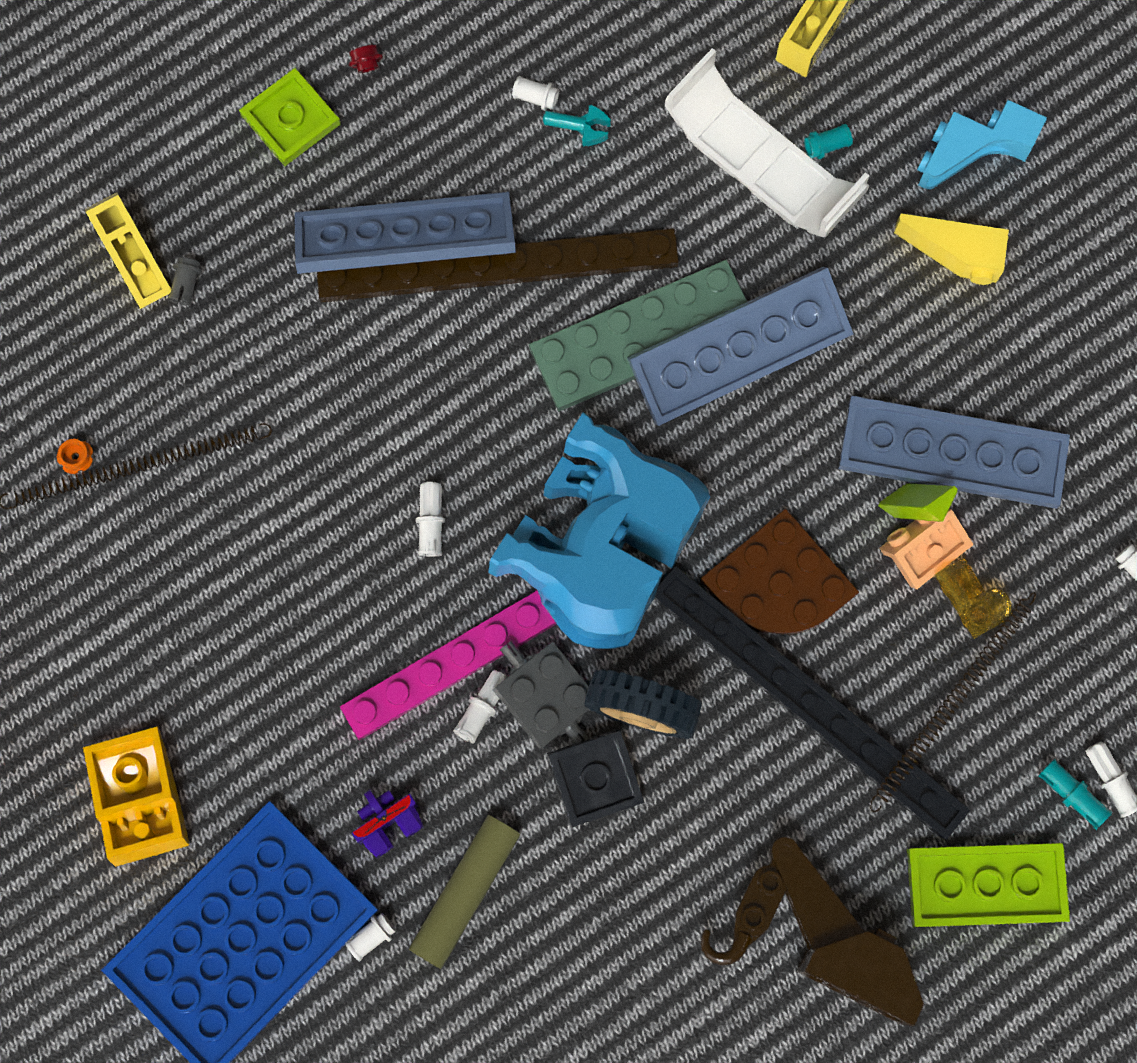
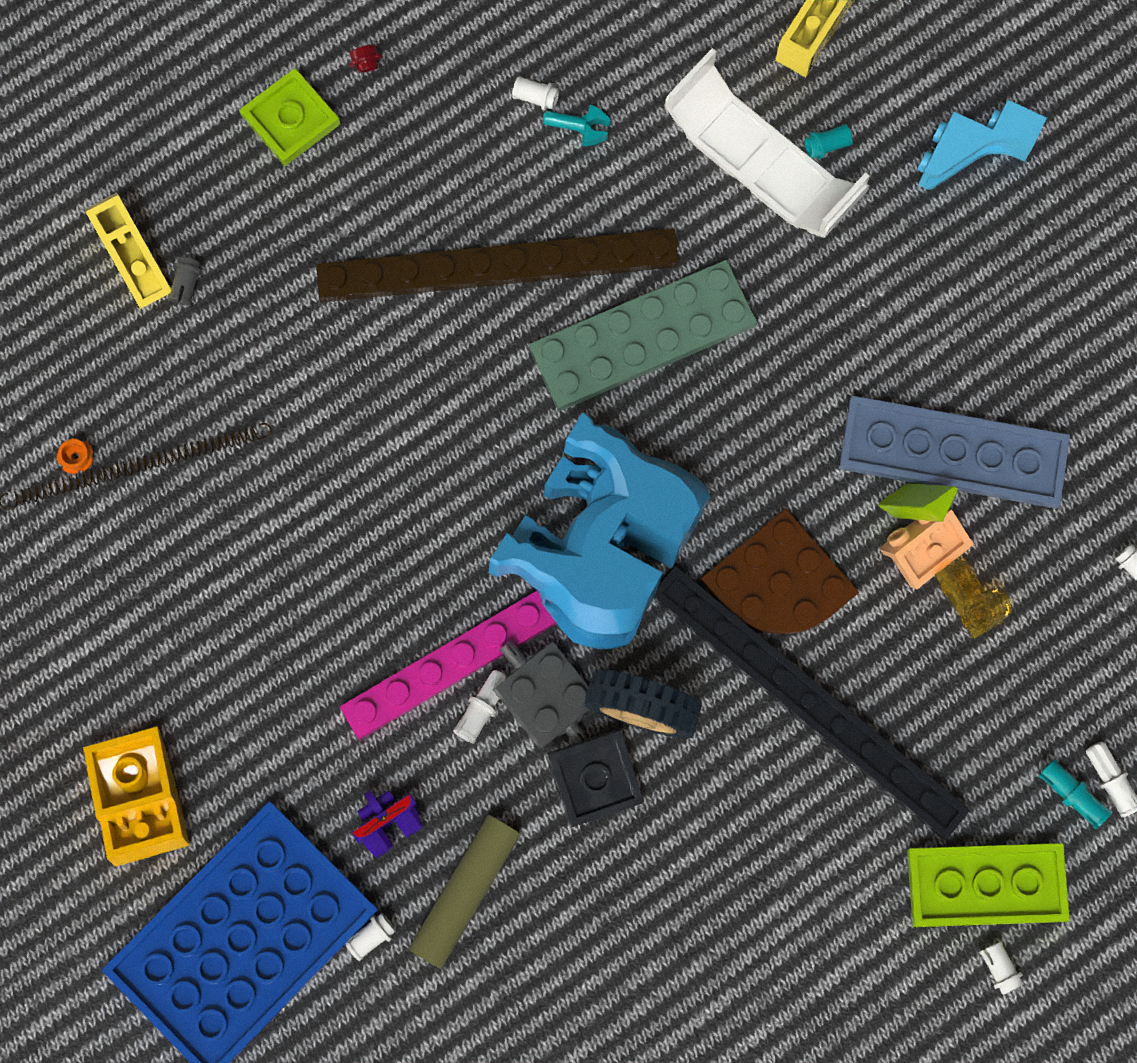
sand blue plate [295,192,516,274] -> none
white axle [416,482,445,557] -> none
sand blue plate [627,267,853,426] -> none
dark brown slope [700,837,924,1027] -> none
dark brown piece [870,592,1036,812] -> none
light yellow slope [894,214,1009,285] -> none
none -> white pin [980,941,1023,995]

